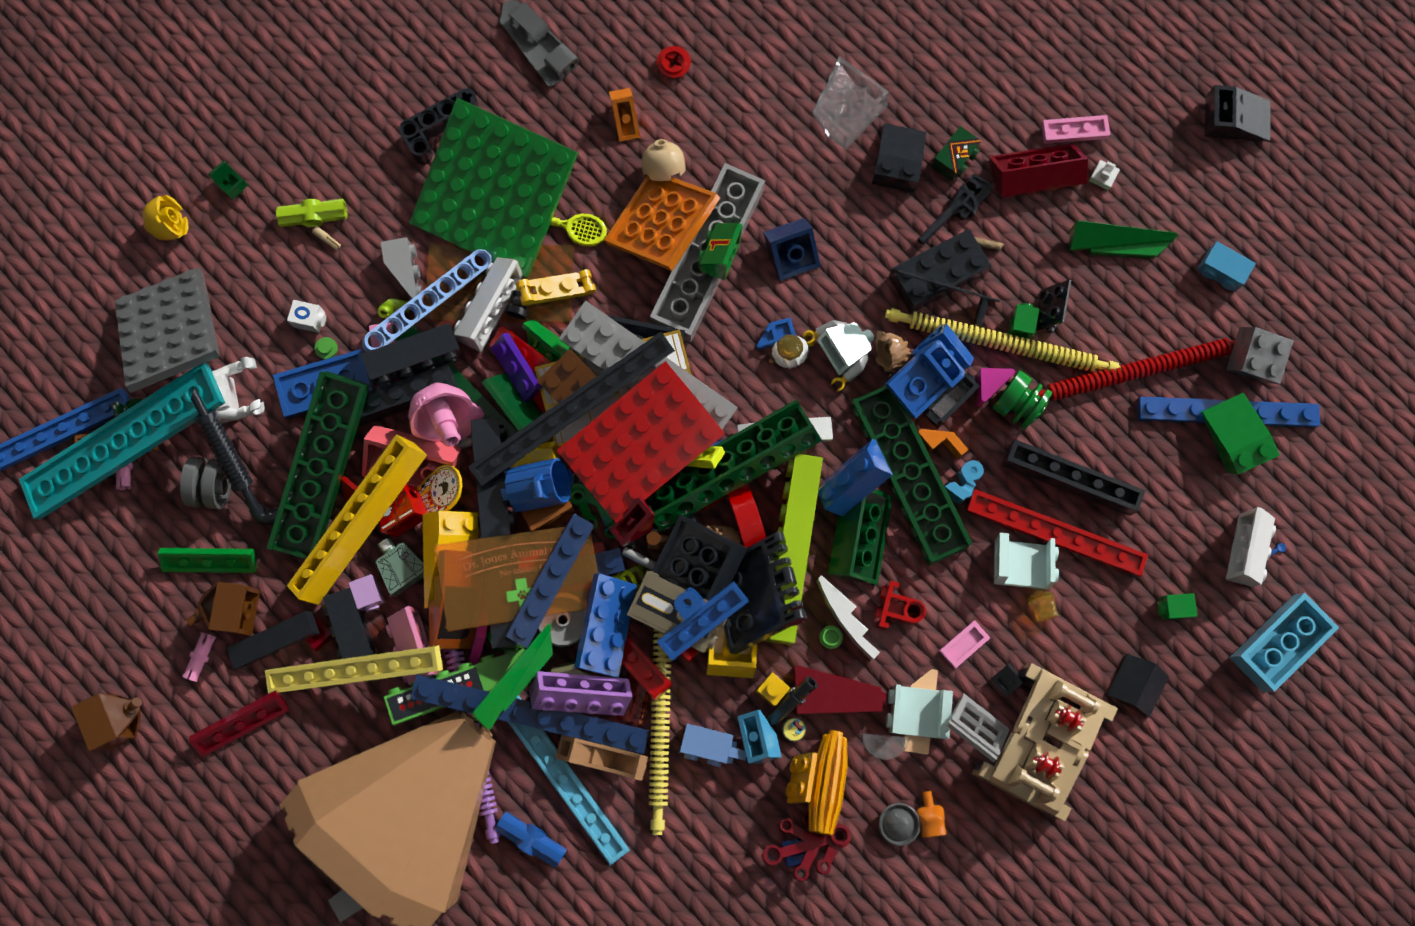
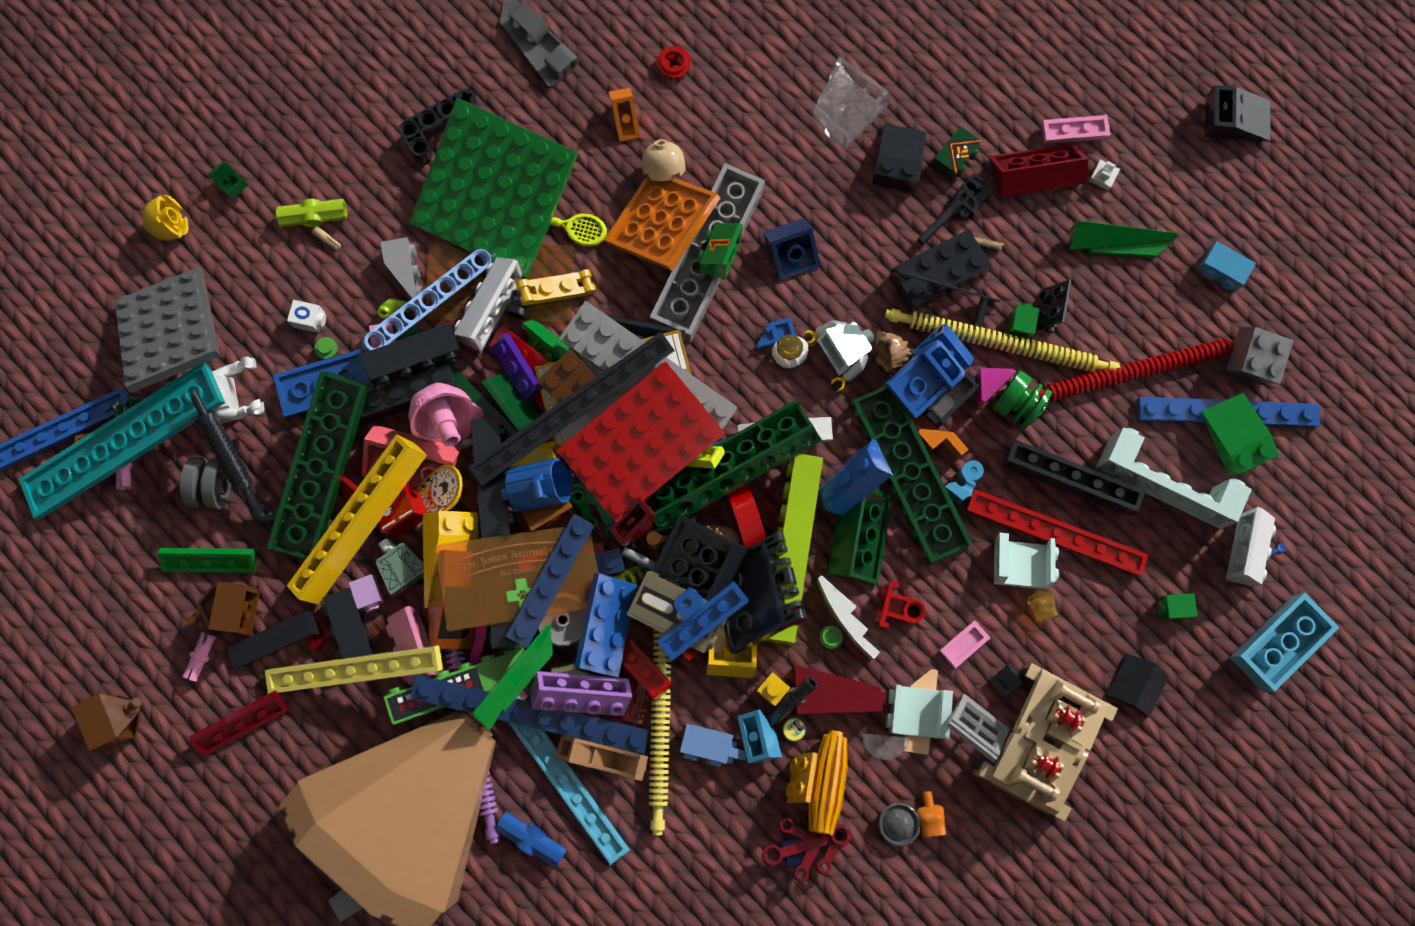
none -> light aqua plate [1095,427,1252,529]

